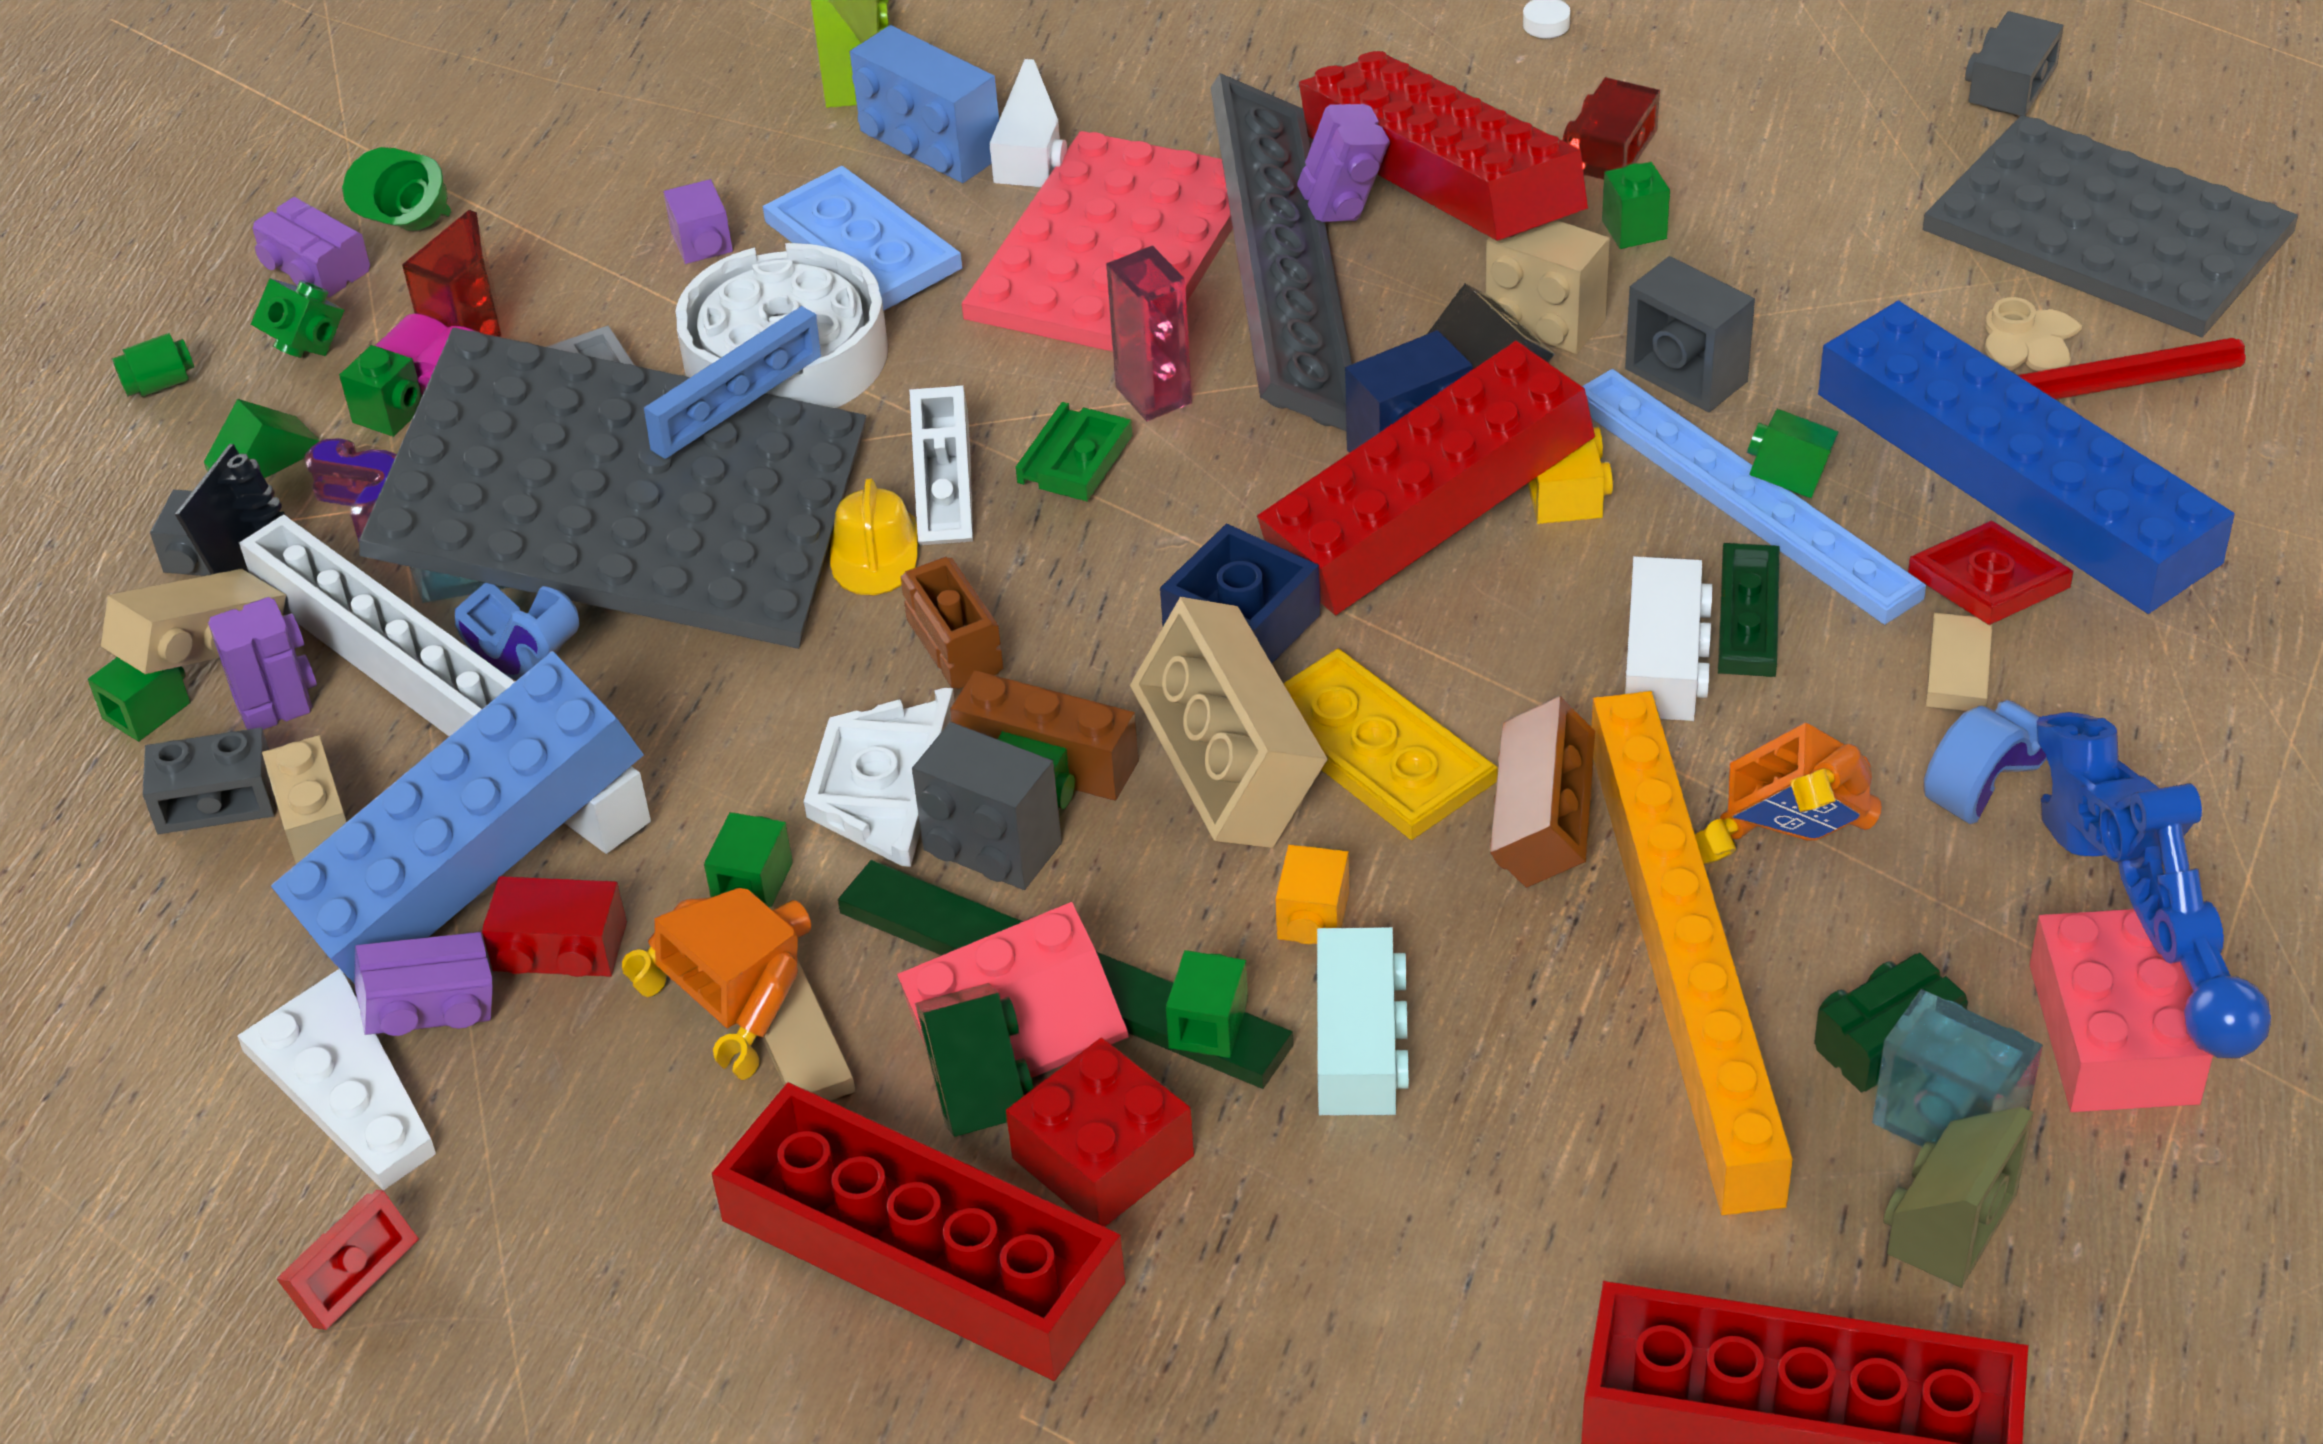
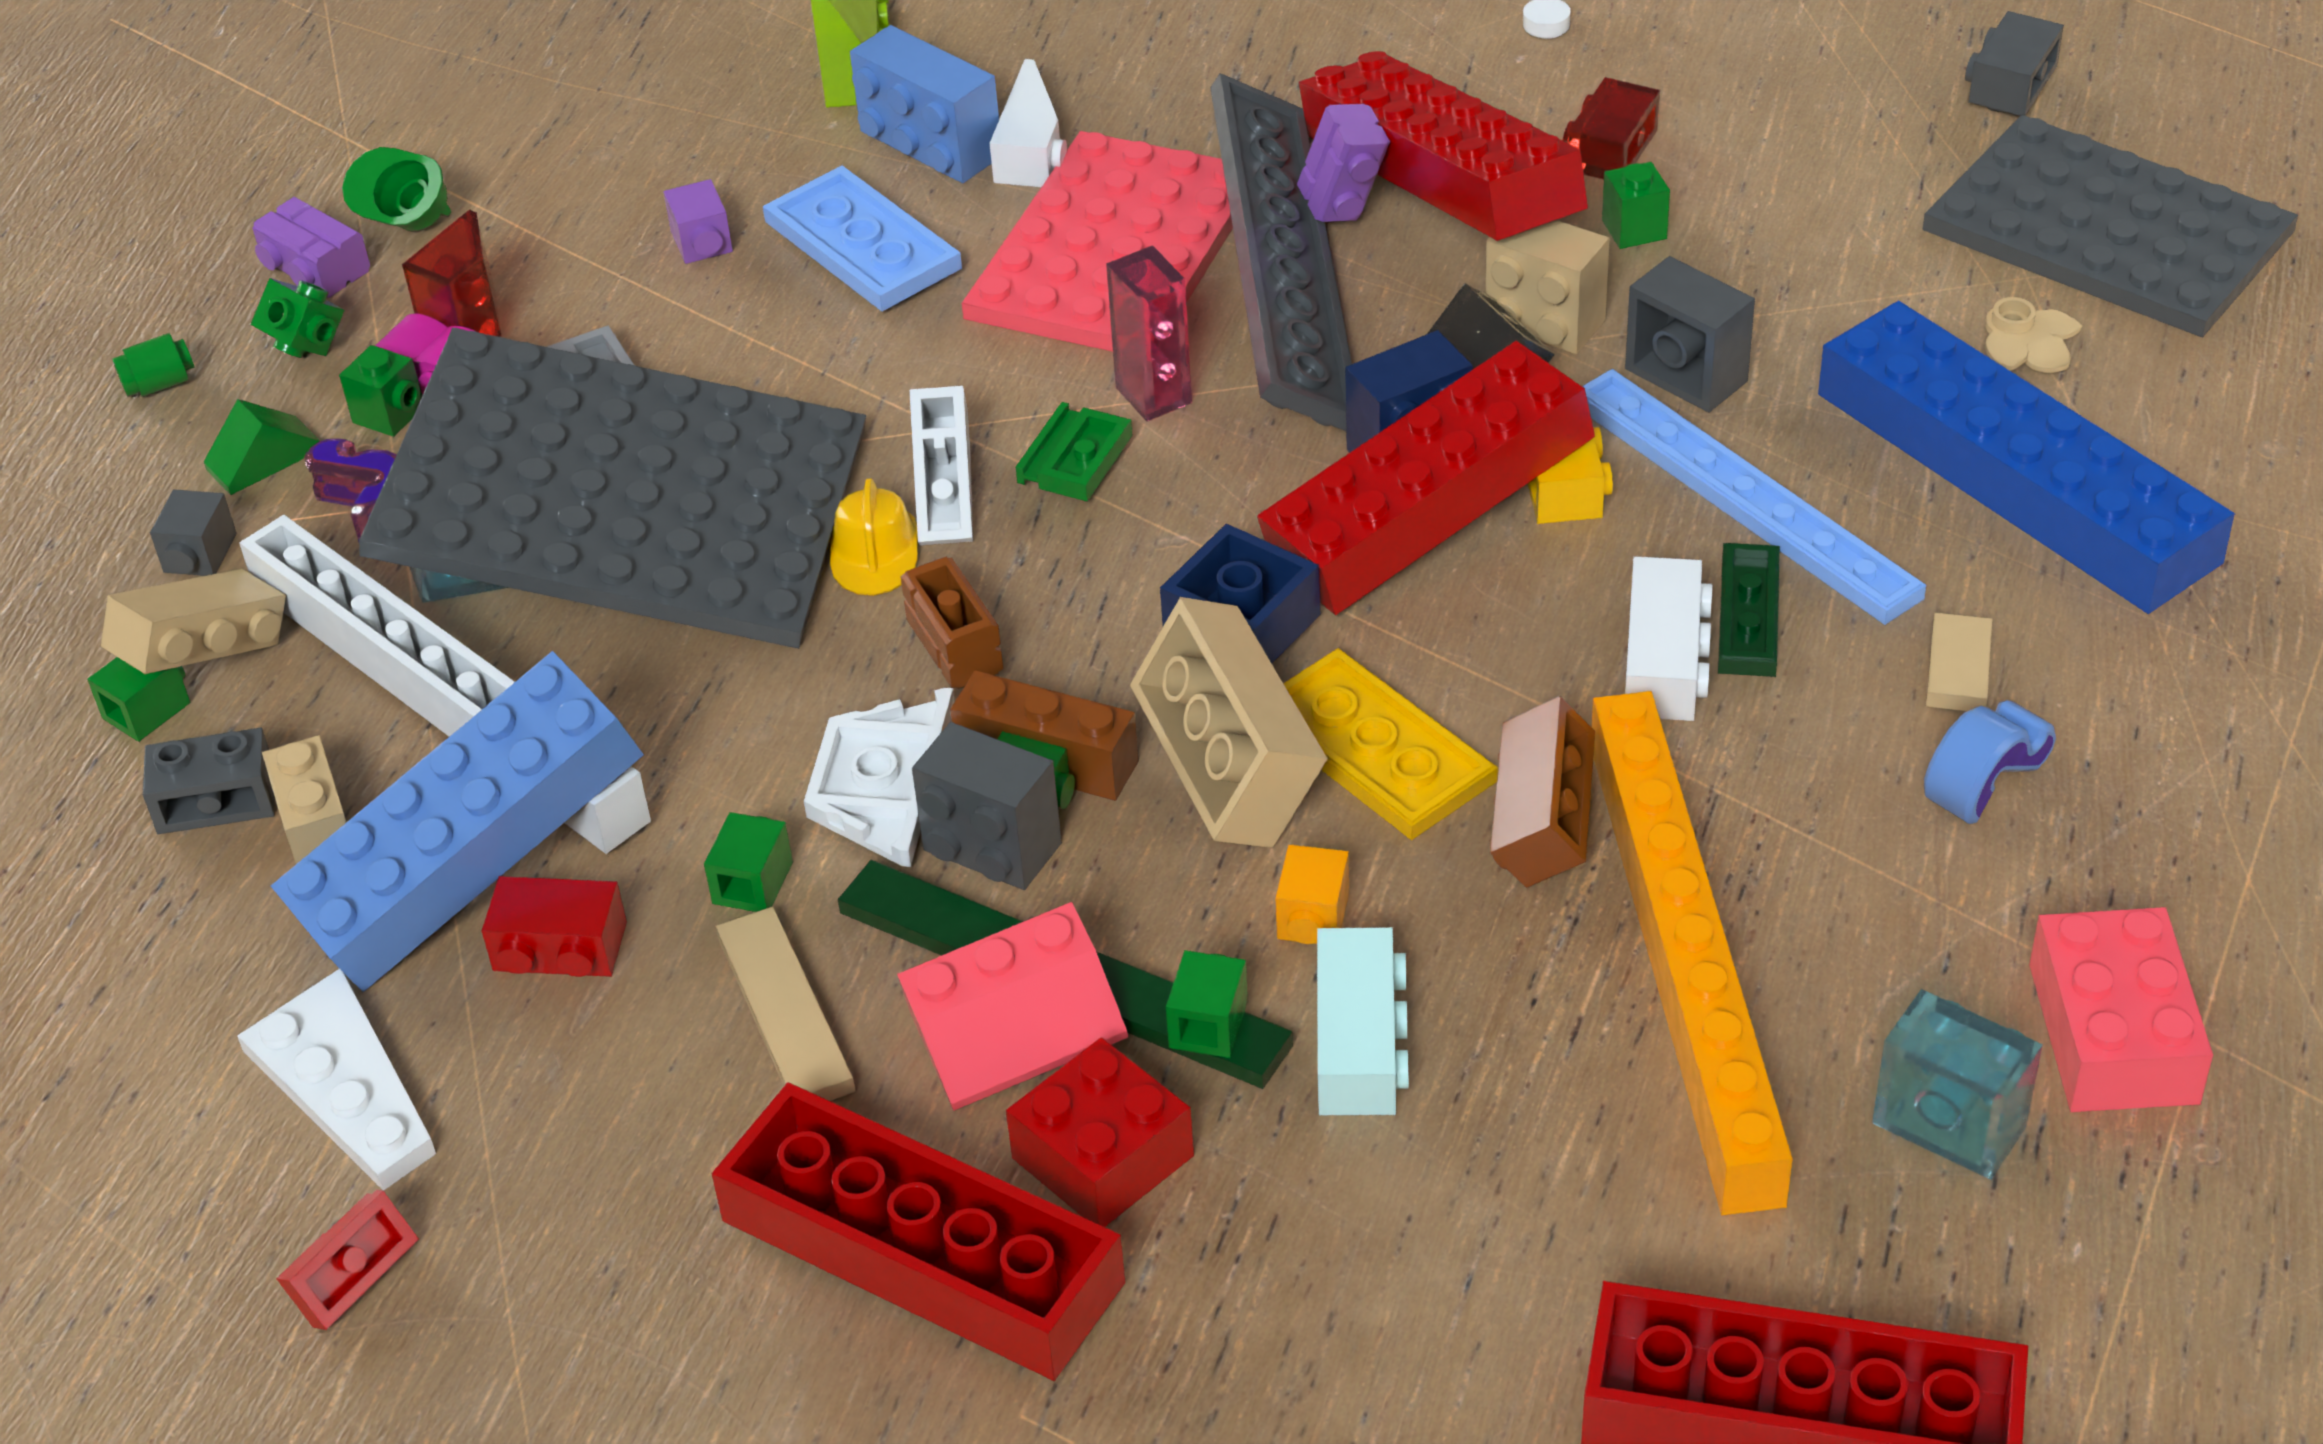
black hinge [175,444,286,575] -> none
medium lavender brick [208,597,317,730] -> none
medium lavender brick [354,932,493,1036] -> none
medium blue animal [455,583,579,680] -> none
orange torso [622,888,811,1080] -> none
medium blue plate [644,306,821,459] -> none
white brick [675,243,888,408] -> none
dark green brick [915,983,1033,1137] -> none
torso [1695,723,1882,864] -> none
green brick [1747,408,1839,498] -> none
dark green brick [1814,952,1968,1093] -> none
olive slope [1883,1107,2034,1288] -> none
red tile [1908,520,2074,625] -> none
red axle [2017,338,2246,399] -> none
blue piece [2037,712,2271,1059] -> none

